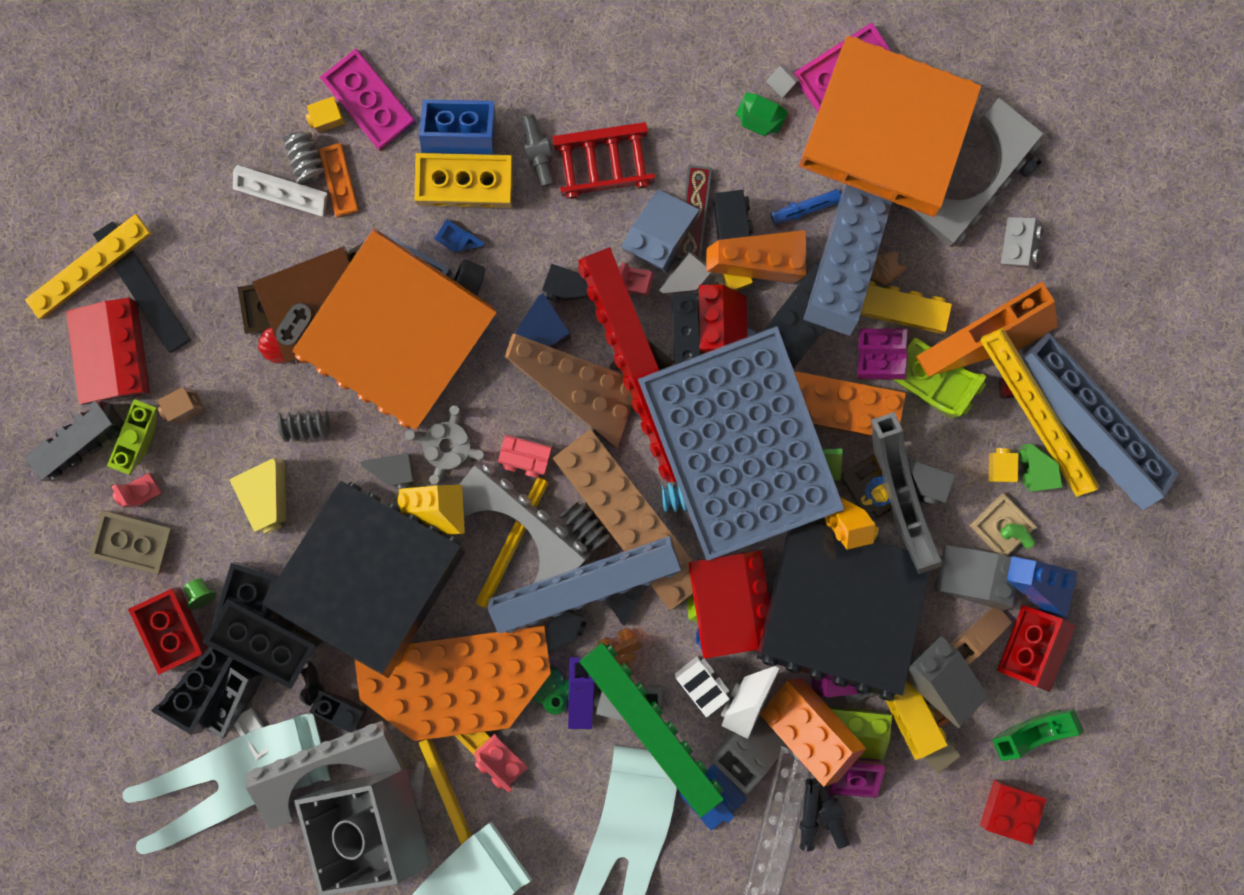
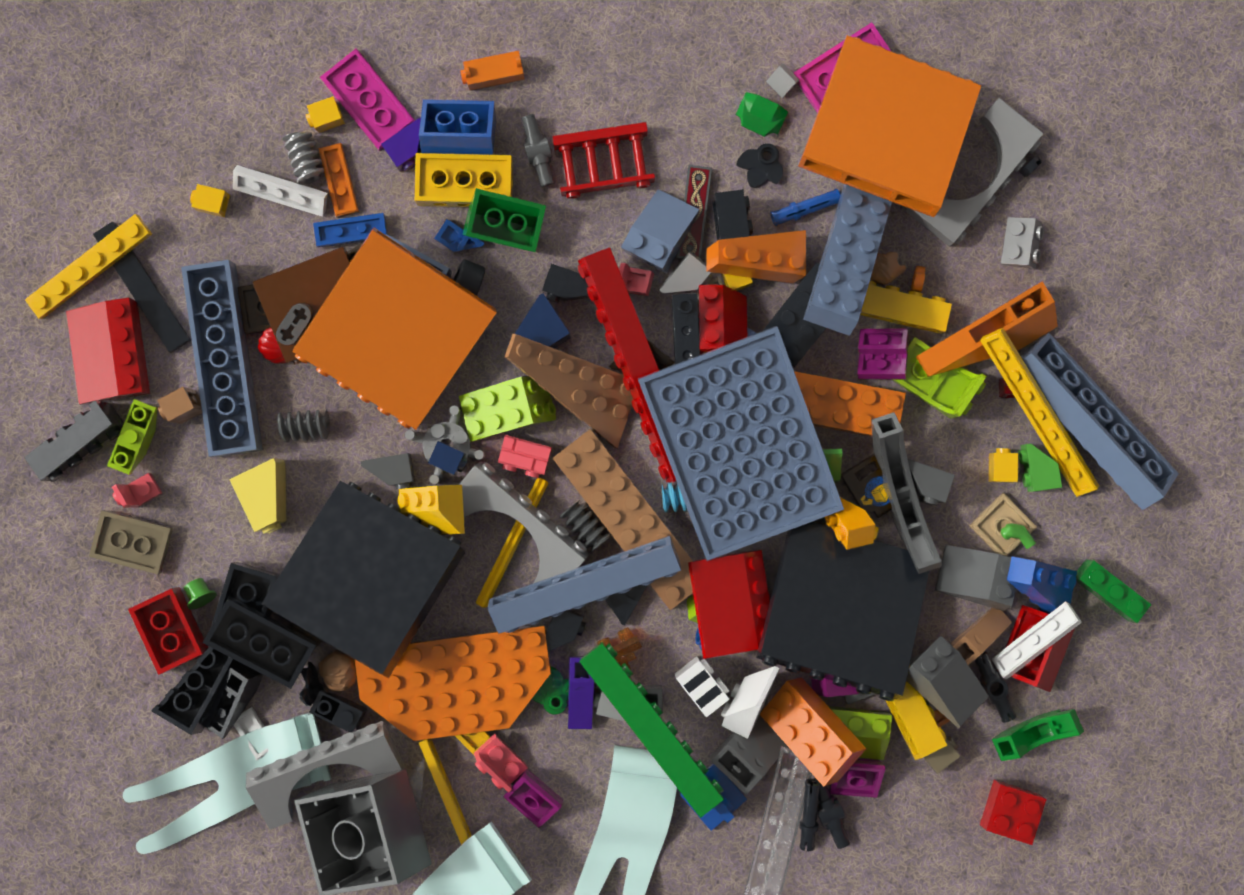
none -> sand blue brick [181,260,263,458]
none -> yellow brick [190,184,230,218]
none -> blue plate [313,213,387,248]
none -> medium nougat hair [319,649,357,692]
none -> dark purple slope [381,118,421,172]
none -> dark blue brick [428,441,468,475]
none -> lime bracket [459,376,556,442]
none -> orange brick [460,51,525,91]
none -> green slope [462,188,546,252]
none -> magenta slope [503,769,563,828]
none -> black plate [736,143,783,188]
none -> orange tile [910,265,925,293]
none -> black pin [974,651,1017,723]
none -> white tile [992,602,1082,679]
none -> green brick [1076,559,1152,623]

